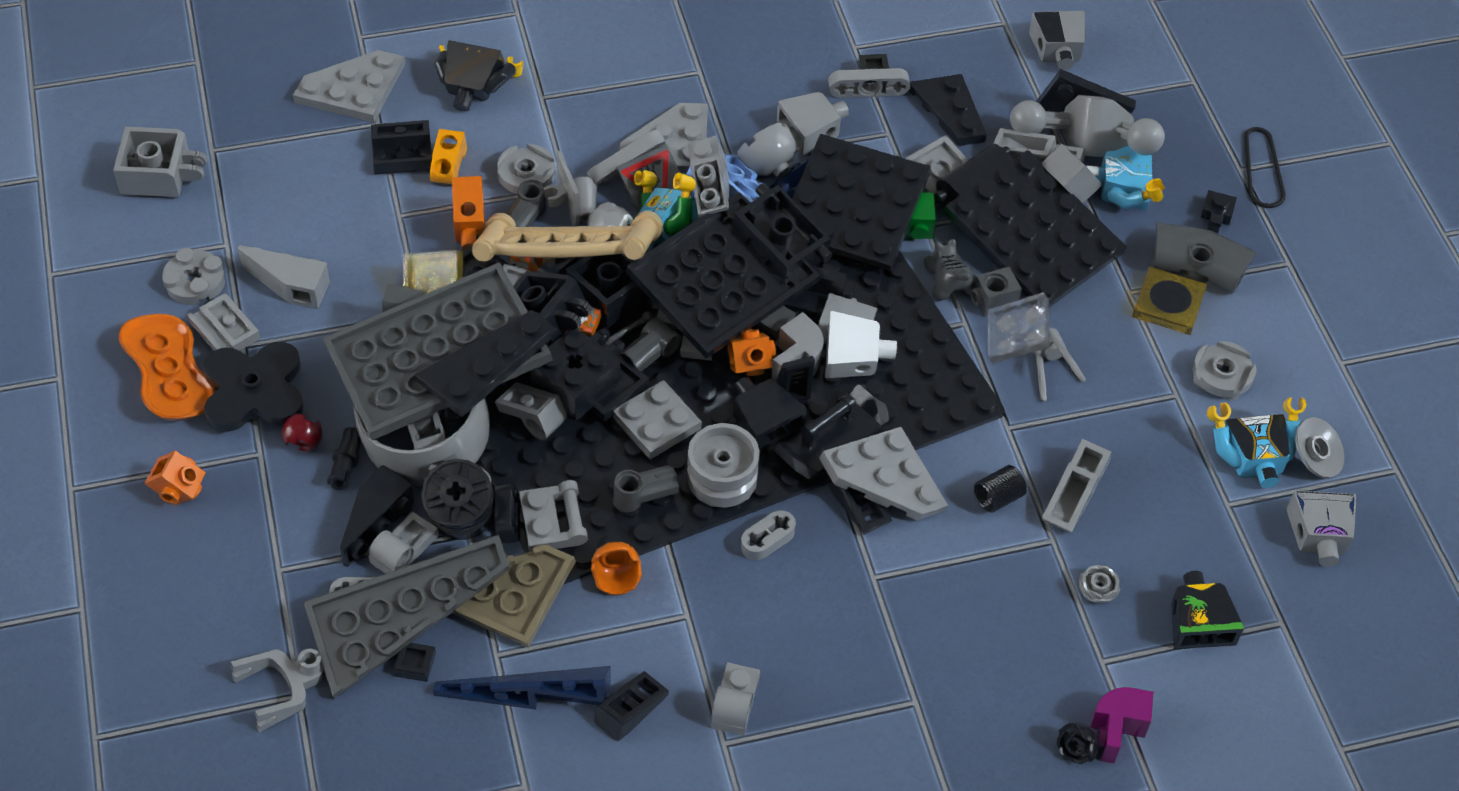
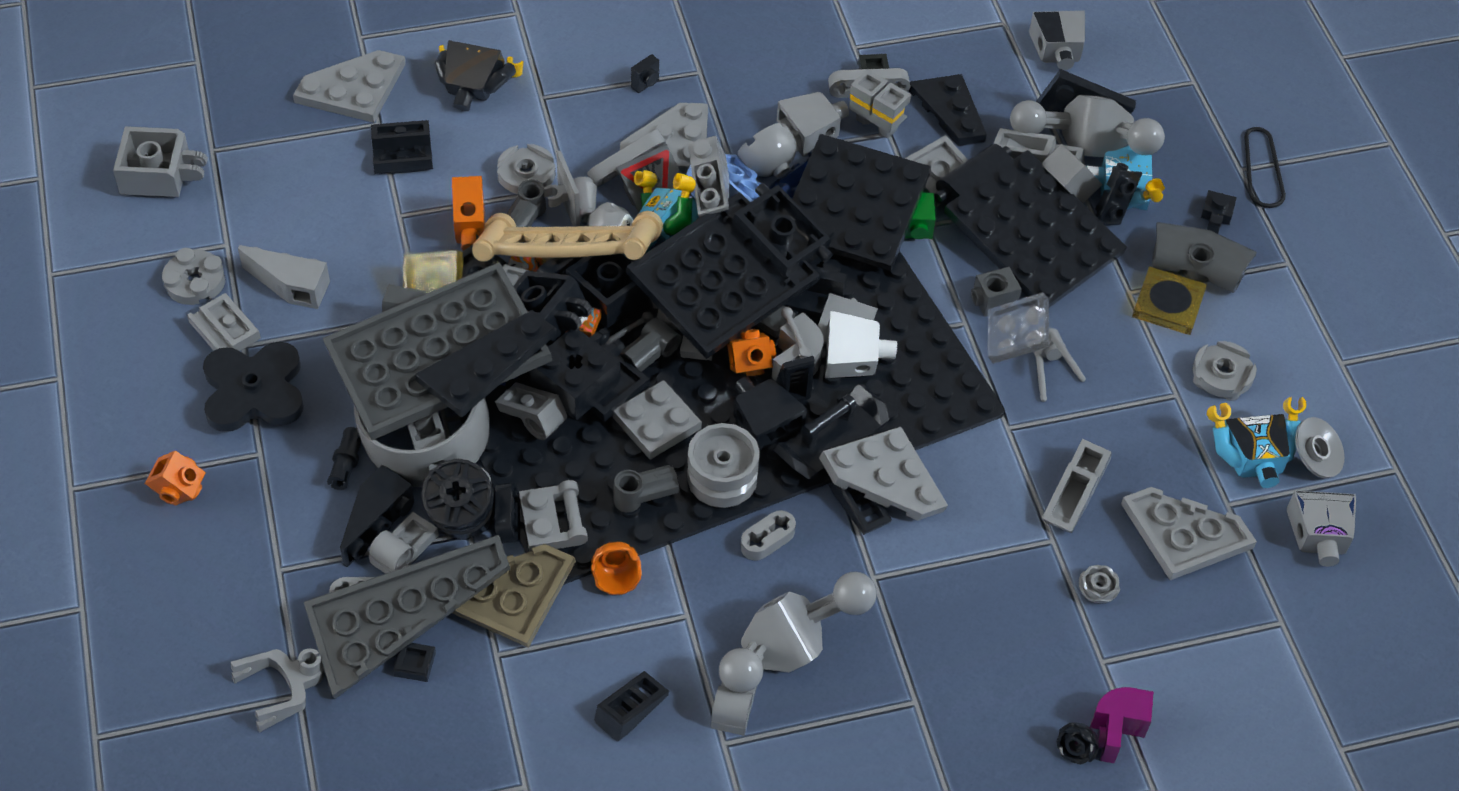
orange plate [119,314,216,421] -> none
dark red piece [282,414,323,452] -> none
light orange leg [430,129,467,184] -> none
dark blue wedge [433,666,611,710] -> none
dark grey animal [924,239,975,300] -> none
black piece [974,464,1027,513] -> none
black torso [1171,571,1244,649] -> none
none -> black plate [631,54,659,93]
none -> light grey piece [719,572,877,693]
none -> light grey hinge [781,307,812,358]
none -> light grey hips [849,69,911,138]
none -> black hinge [1095,162,1142,224]
none -> light grey plate [1121,487,1257,580]

